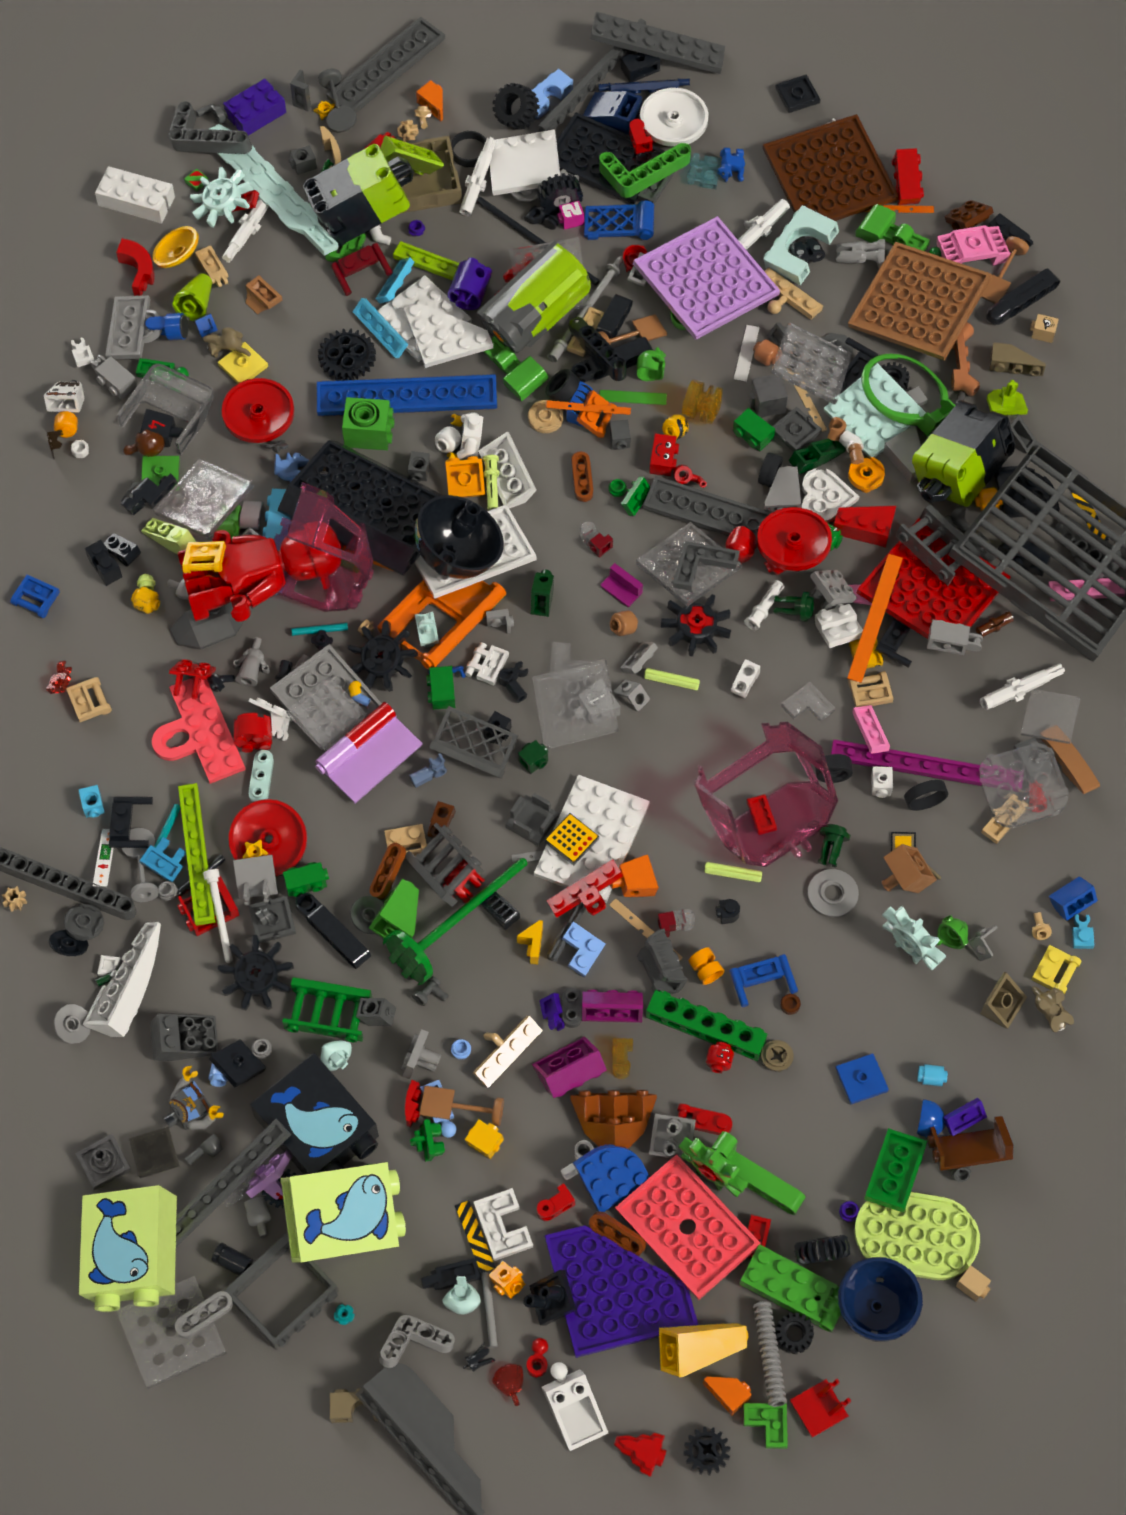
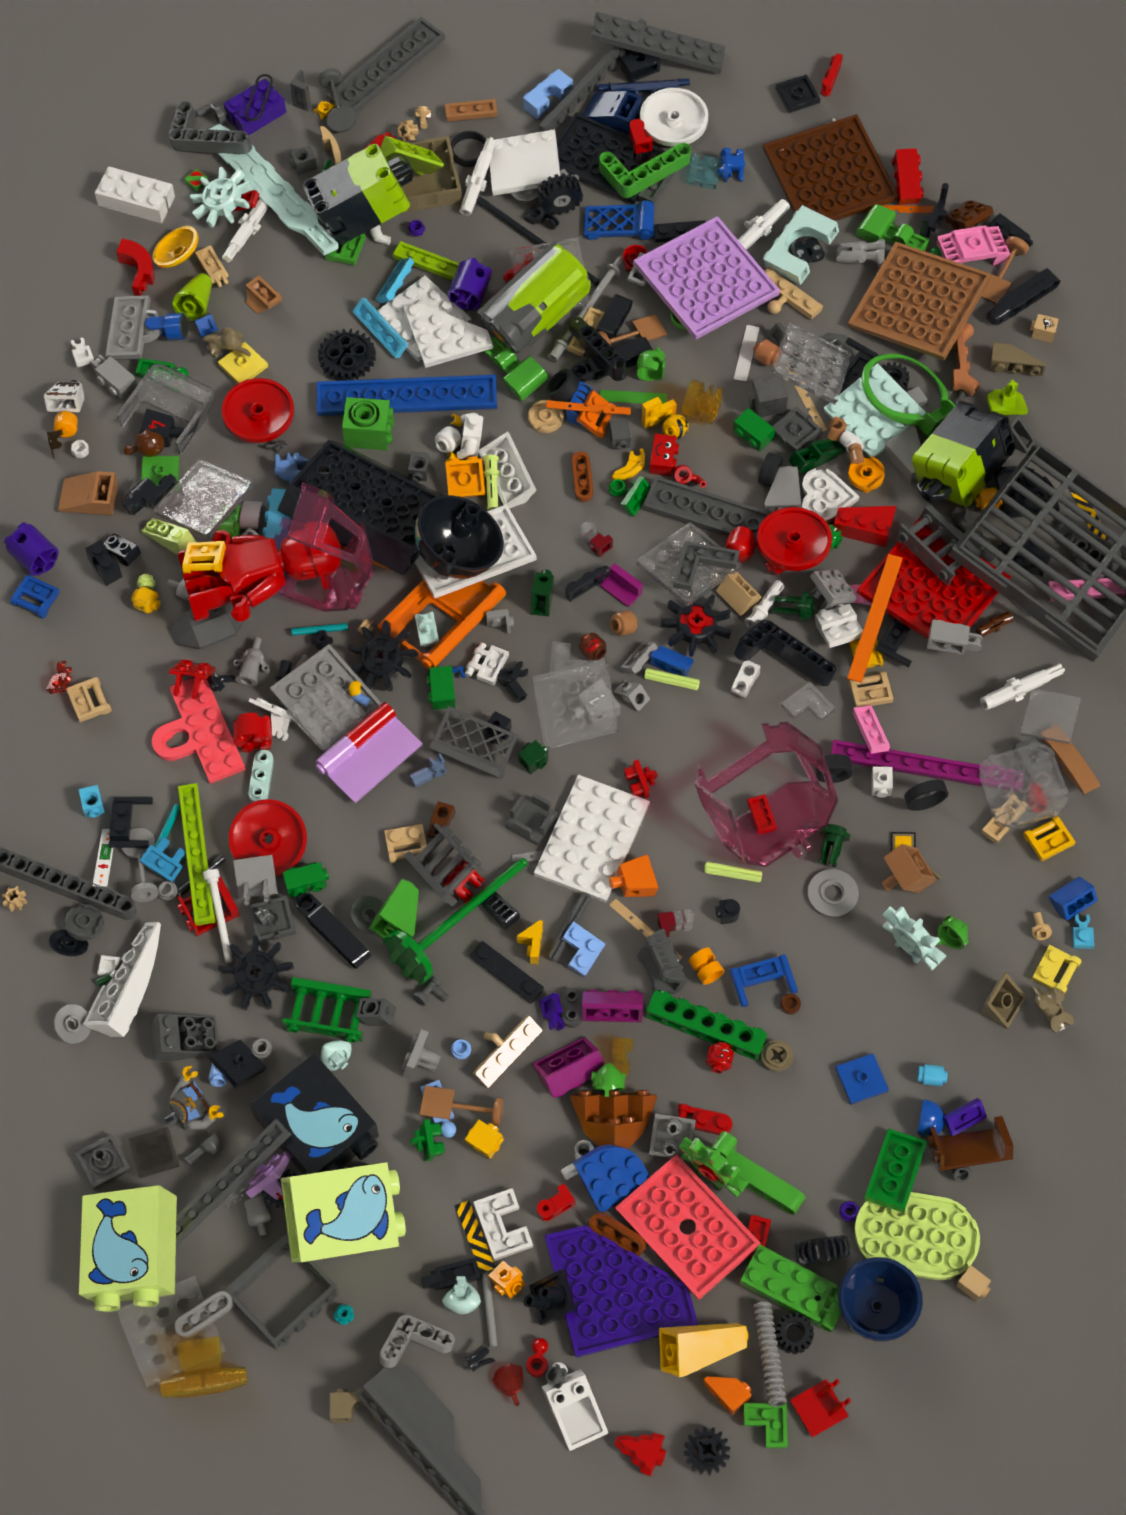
black piece [212,1242,253,1276] -> none
yellow plate [243,840,268,859] -> none
dark red plate [331,243,393,296] -> none
dark orange plate [370,843,406,899] -> none
red slope [405,1080,422,1128] -> none
orange slope [416,80,443,121] -> none
black tyre [492,83,540,130] -> none
yellow tile [544,813,599,866] -> none
plate [546,859,623,918] -> none
dark pink brick [557,201,584,230] -> none
light grey bracket [969,925,998,961] -> none
none -> dark purple cylinder [4,522,59,576]
none -> medium nougat slope [58,471,118,515]
none -> clear yellow plate [160,1336,248,1398]
none -> black piece [245,74,273,121]
none -> medium nougat plate [445,99,497,122]
none -> black plate [470,941,544,1004]
none -> dark grey plate [546,1364,567,1389]
none -> black hinge [566,565,609,602]
none -> copper head [579,633,607,660]
none -> bright green helmet [592,1063,626,1097]
none -> yellow piece [612,448,645,481]
none -> red hips [624,759,658,799]
none -> yellow plate [641,397,677,429]
none -> blue panel [650,646,693,676]
none -> black plate [654,220,706,243]
none -> tan brick [716,572,762,616]
none -> black beam [734,620,837,686]
none -> red plate [821,53,843,97]
none -> black plate [920,183,949,238]
none -> yellow plate [1023,816,1076,862]

